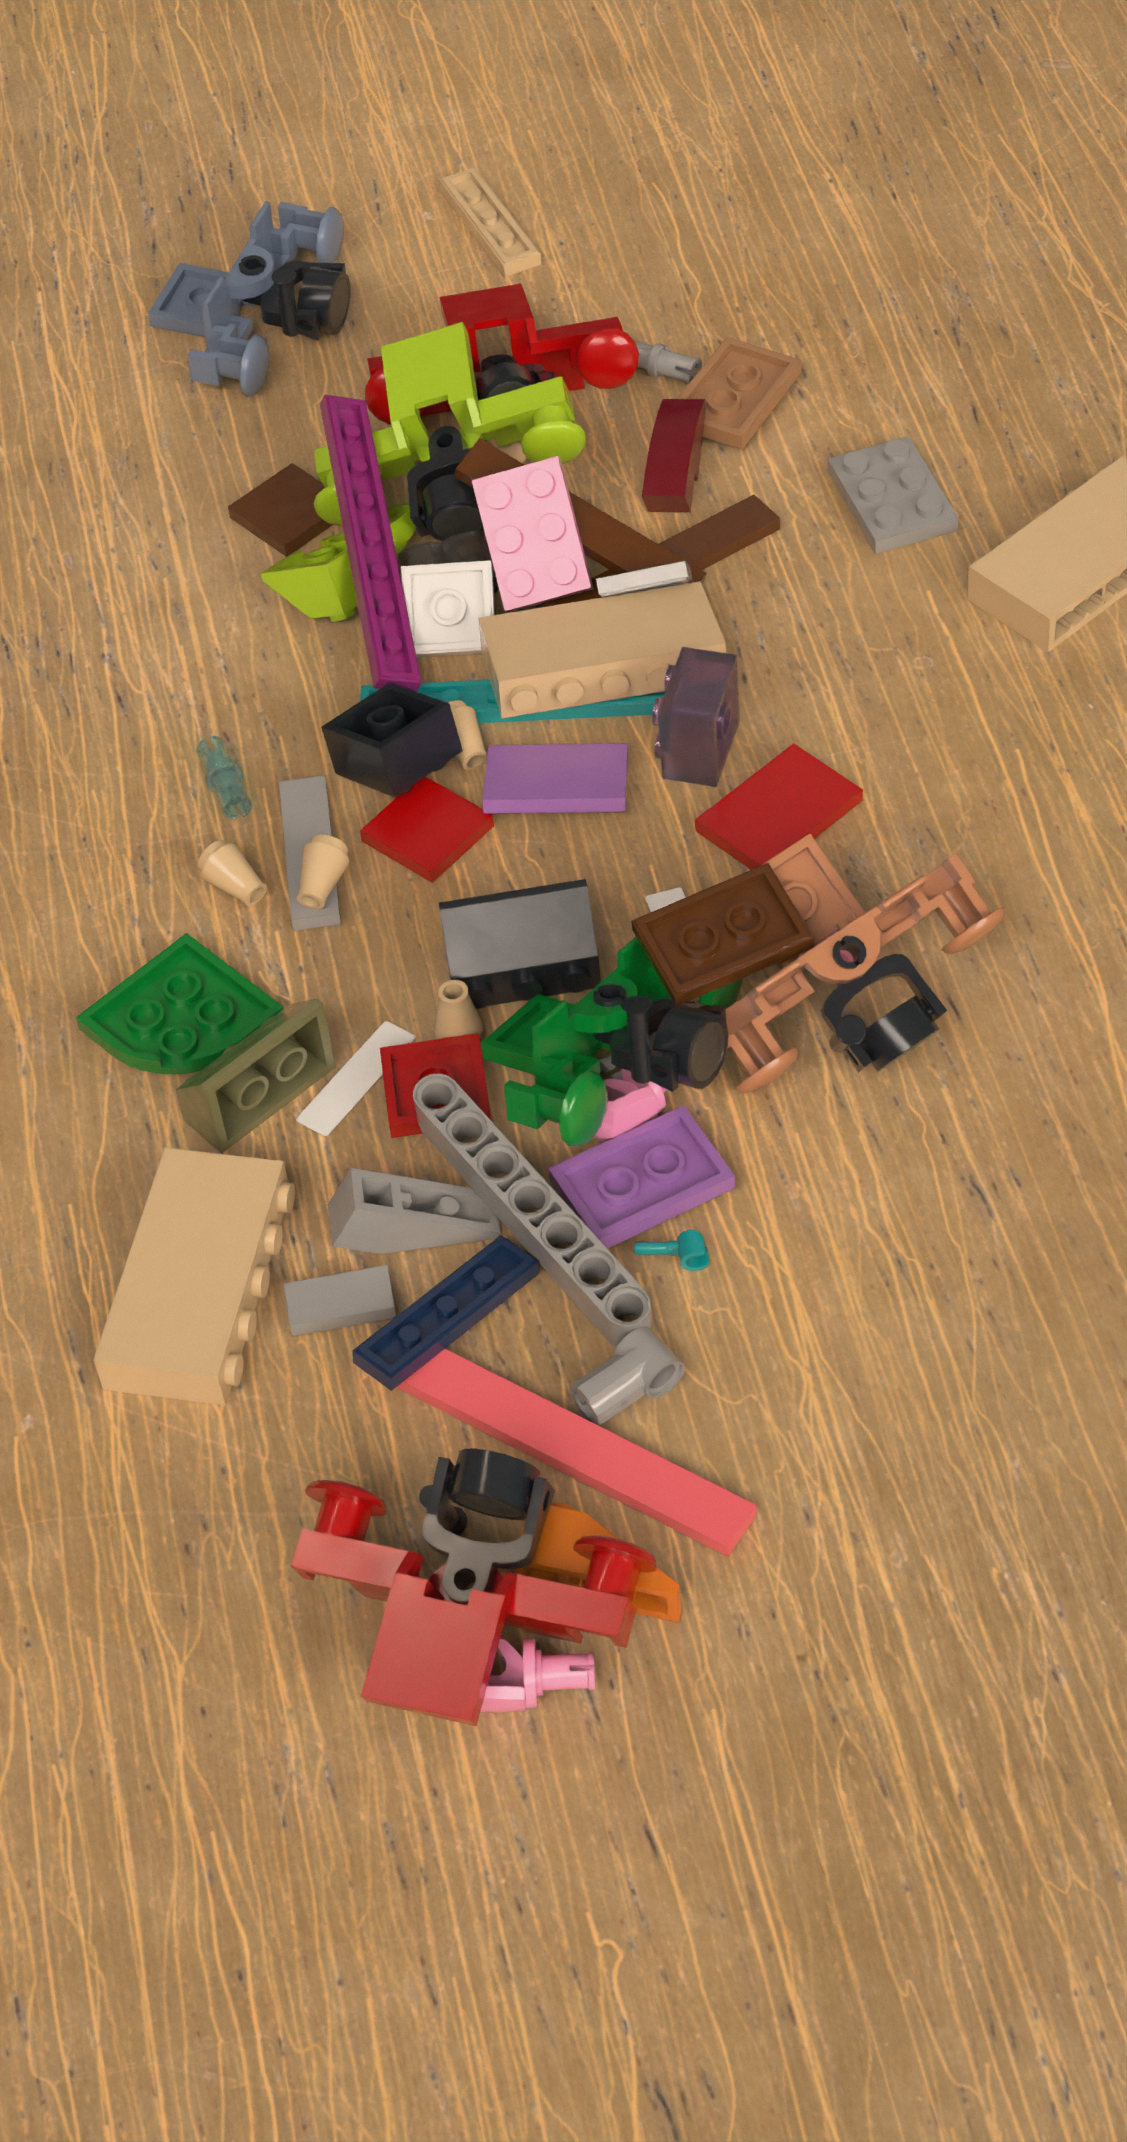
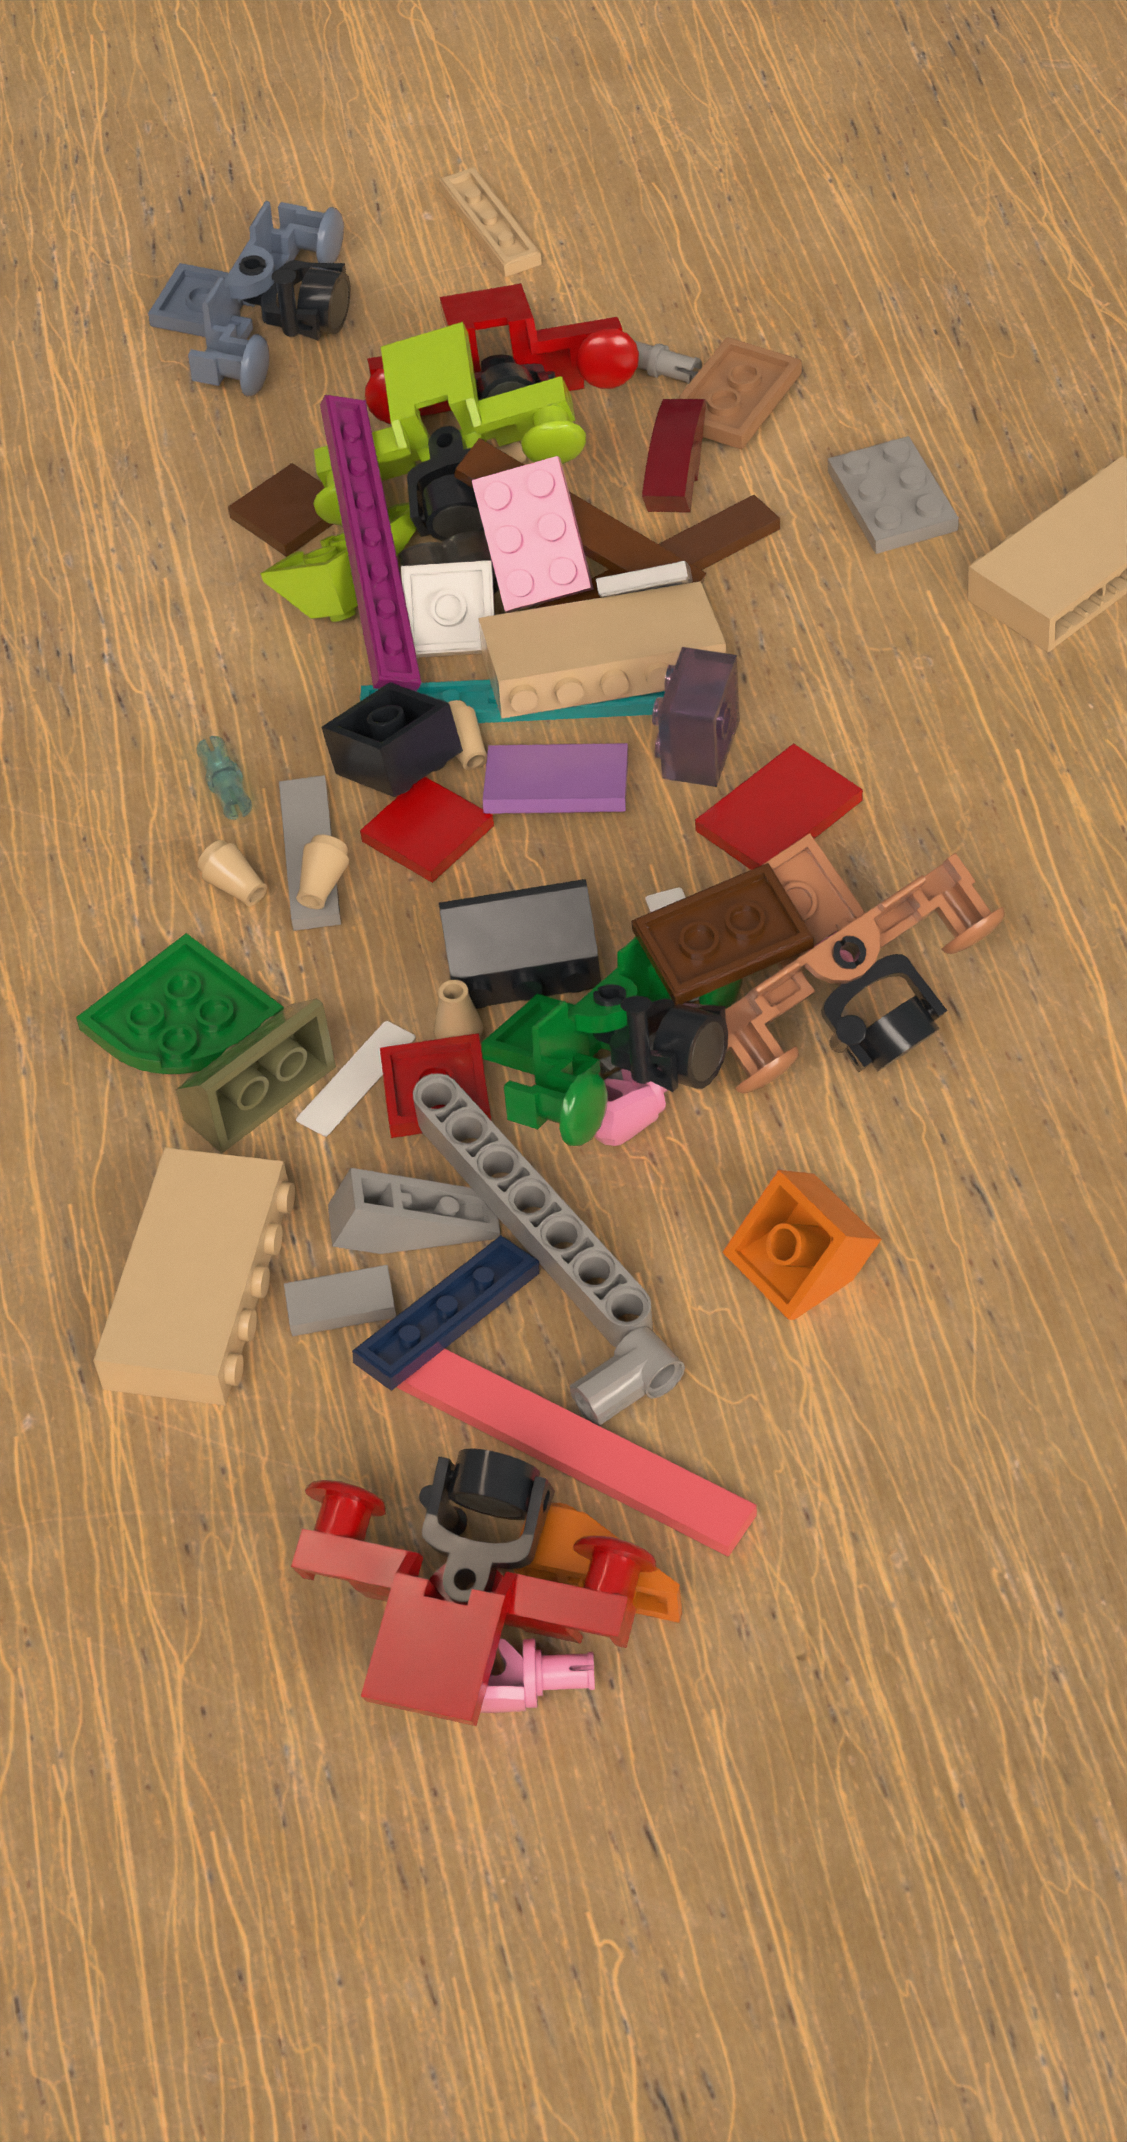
medium lavender plate [548,1105,735,1249] -> none
teal hand [634,1230,709,1271] -> none
none -> orange slope [722,1170,882,1320]

